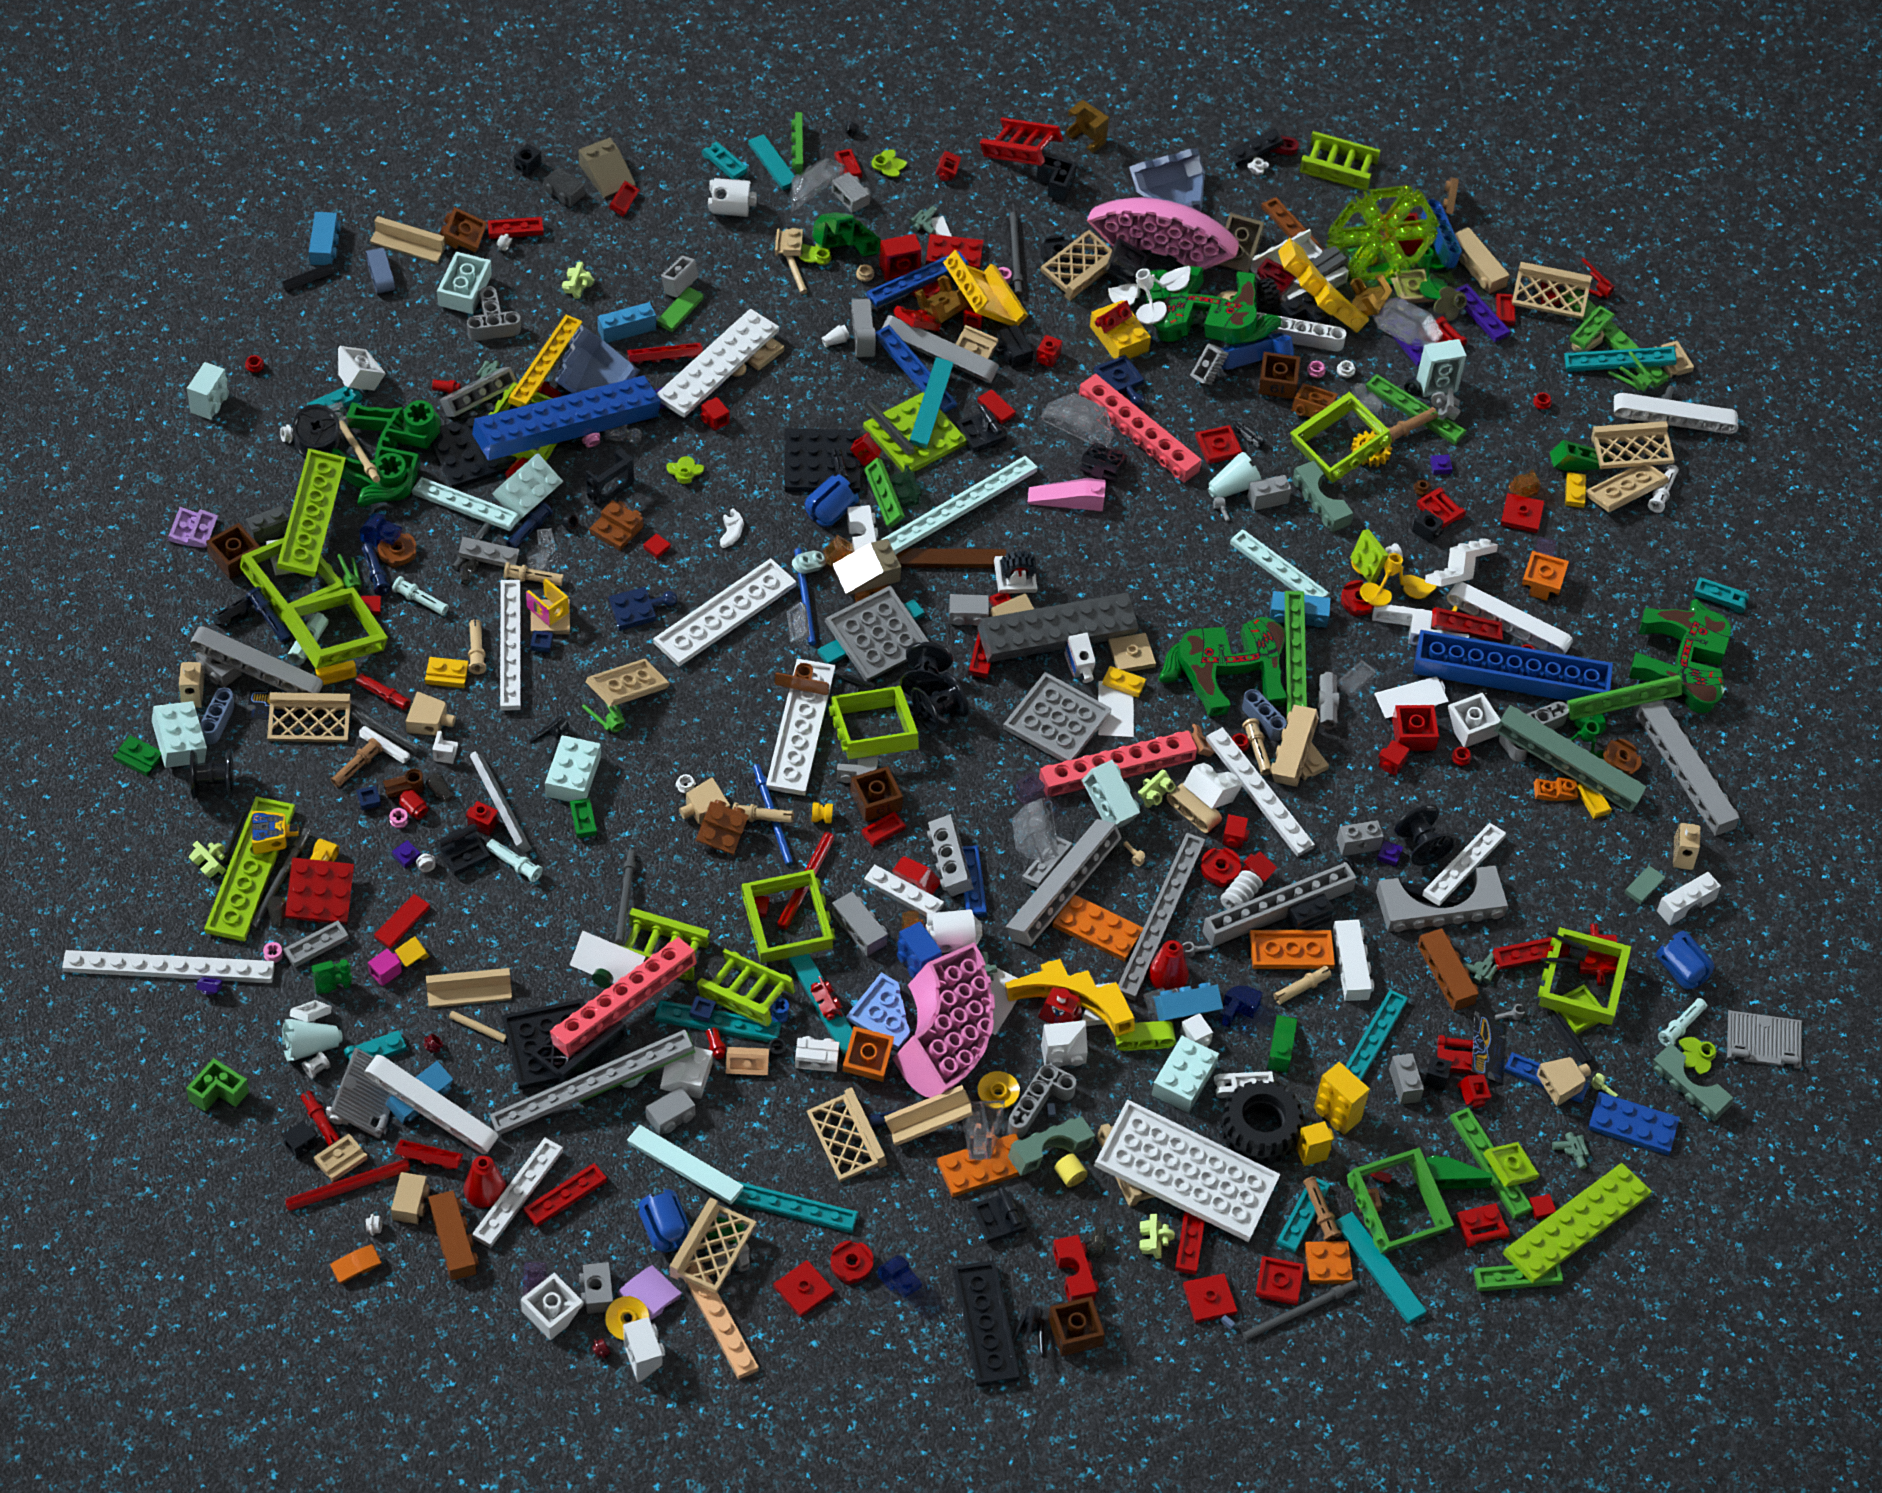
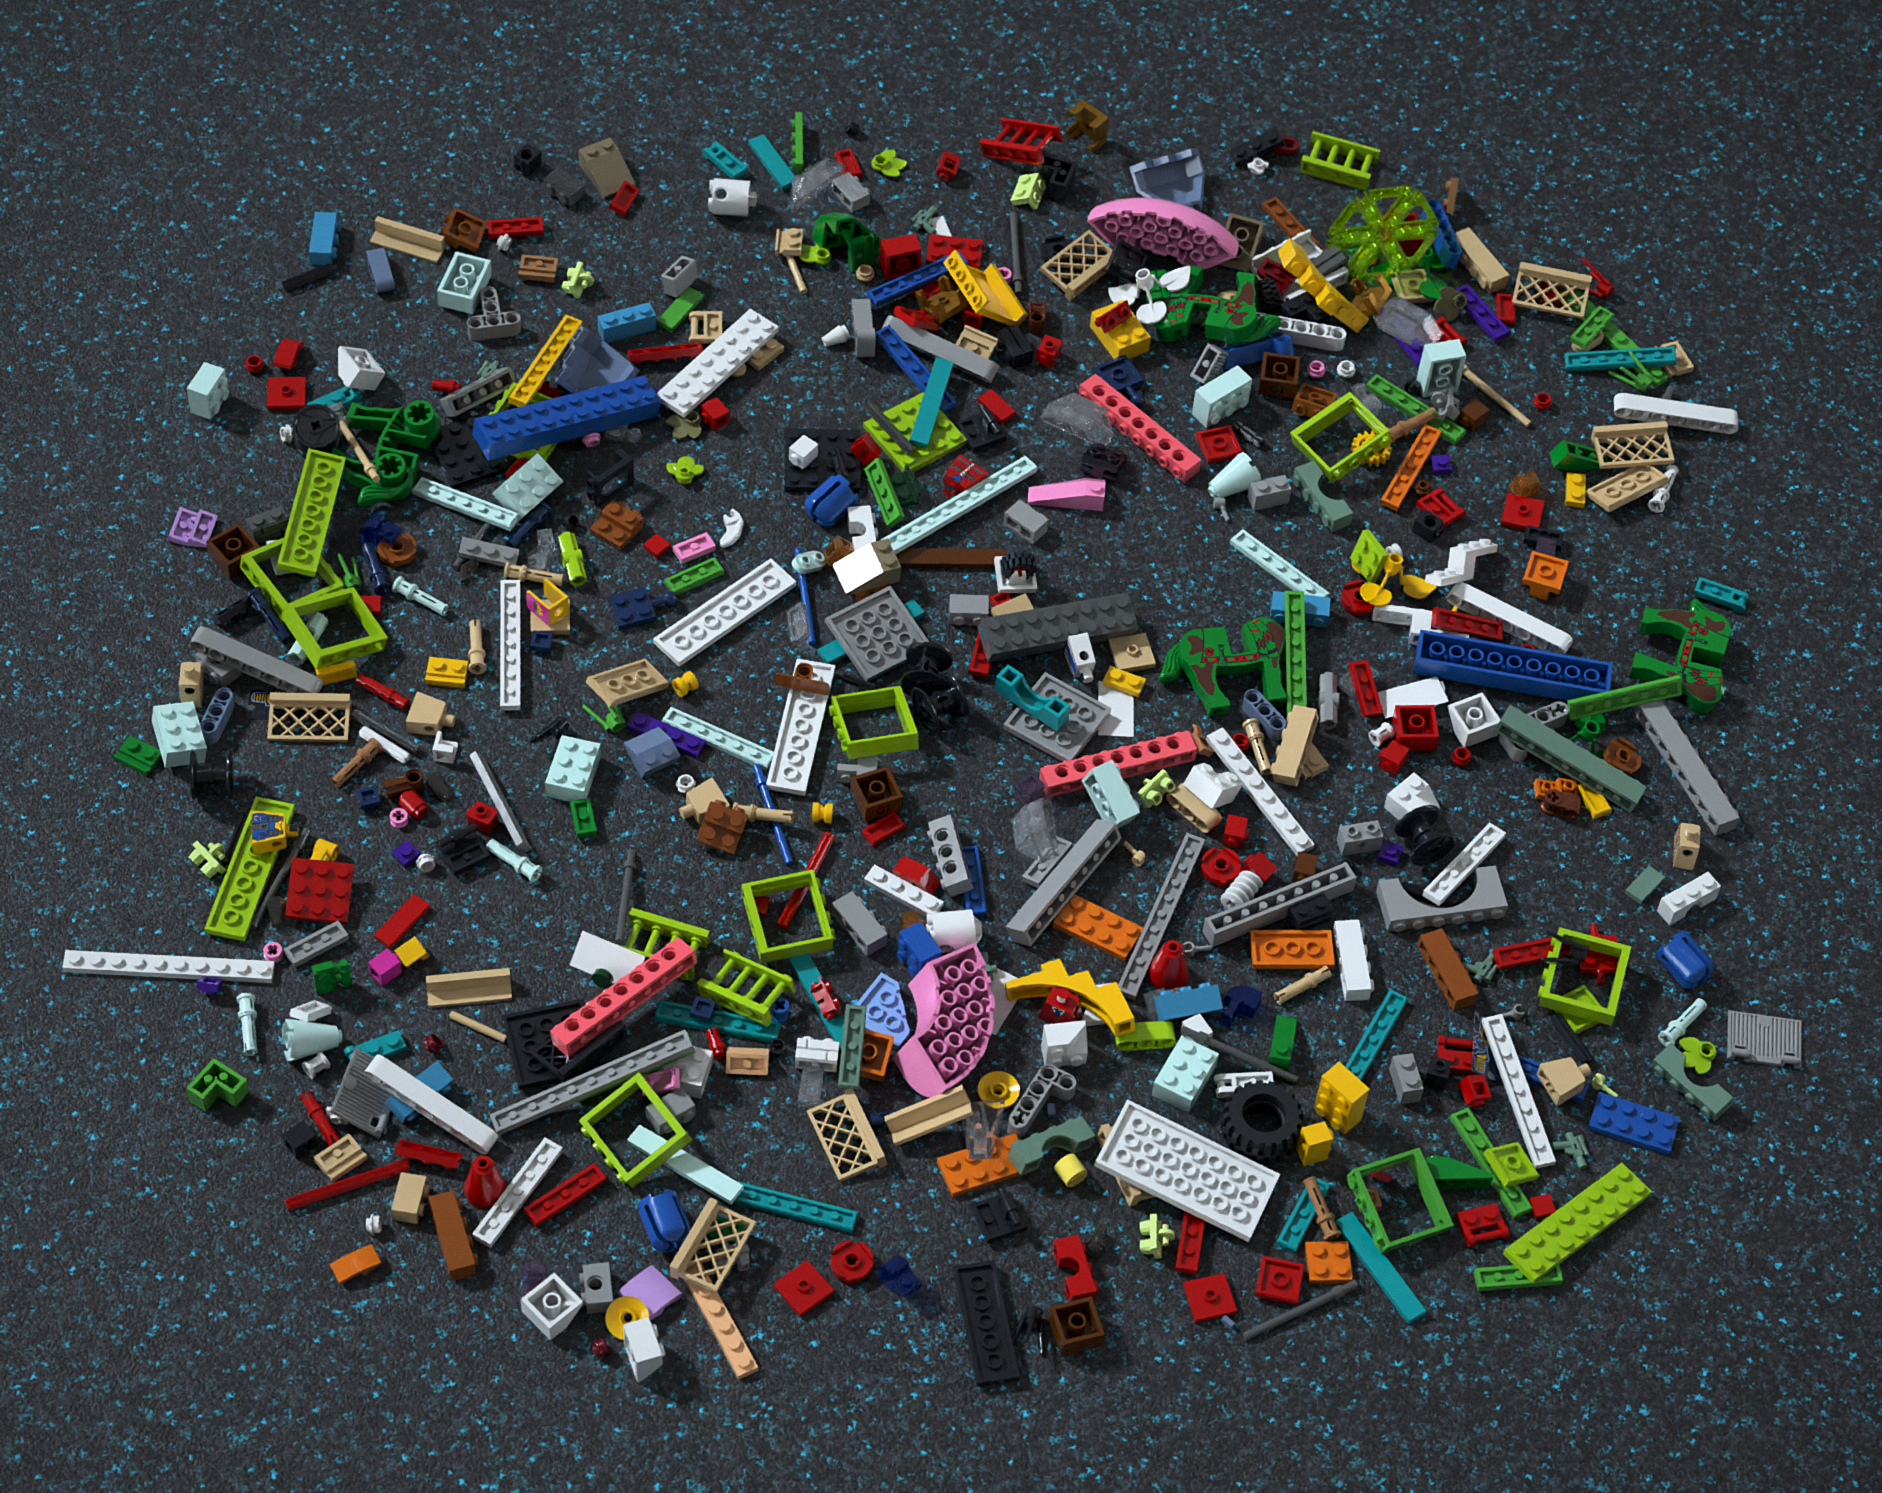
none -> light aqua pin [237,993,258,1056]
none -> red plate [267,377,306,410]
none -> red slope [273,338,303,369]
none -> medium nougat plate [518,254,559,283]
none -> lime piece [558,531,587,587]
none -> lime window [579,1072,692,1188]
none -> sand blue slope [623,727,680,779]
none -> dark purple plate [626,711,706,759]
none -> bright pink tile [642,1067,680,1097]
none -> light aqua tile [662,707,774,771]
none -> bright green tile [664,557,724,595]
none -> olive plate [666,411,701,440]
none -> yellow wheel [672,671,699,697]
none -> bright pink plate [673,532,716,564]
none -> tan plate [689,311,722,344]
none -> white brick [789,435,818,469]
none -> clear plate [797,1065,824,1107]
none -> sand green tile [838,1004,867,1089]
none -> green plate [847,232,876,273]
none -> red torso [943,454,988,498]
none -> teal arch [995,665,1071,731]
none -> light grey brick [1004,499,1048,545]
none -> yellowish green bracket [1010,173,1046,210]
none -> copper piece [1027,301,1047,335]
none -> dark grey bar [1181,1026,1298,1084]
none -> light aqua brick [1192,365,1252,428]
none -> reddish brown brick [1292,852,1318,883]
none -> red plate [1348,660,1383,718]
none -> white bush [1368,722,1395,747]
none -> orange plate [1380,424,1442,511]
none -> white slope [1384,773,1440,820]
none -> reddish brown brick [1458,399,1490,432]
none -> tan bar [1462,364,1531,427]
none -> white plate [1482,1014,1556,1169]
none -> black plate [1523,525,1564,551]
none -> copper piece [1540,790,1581,820]

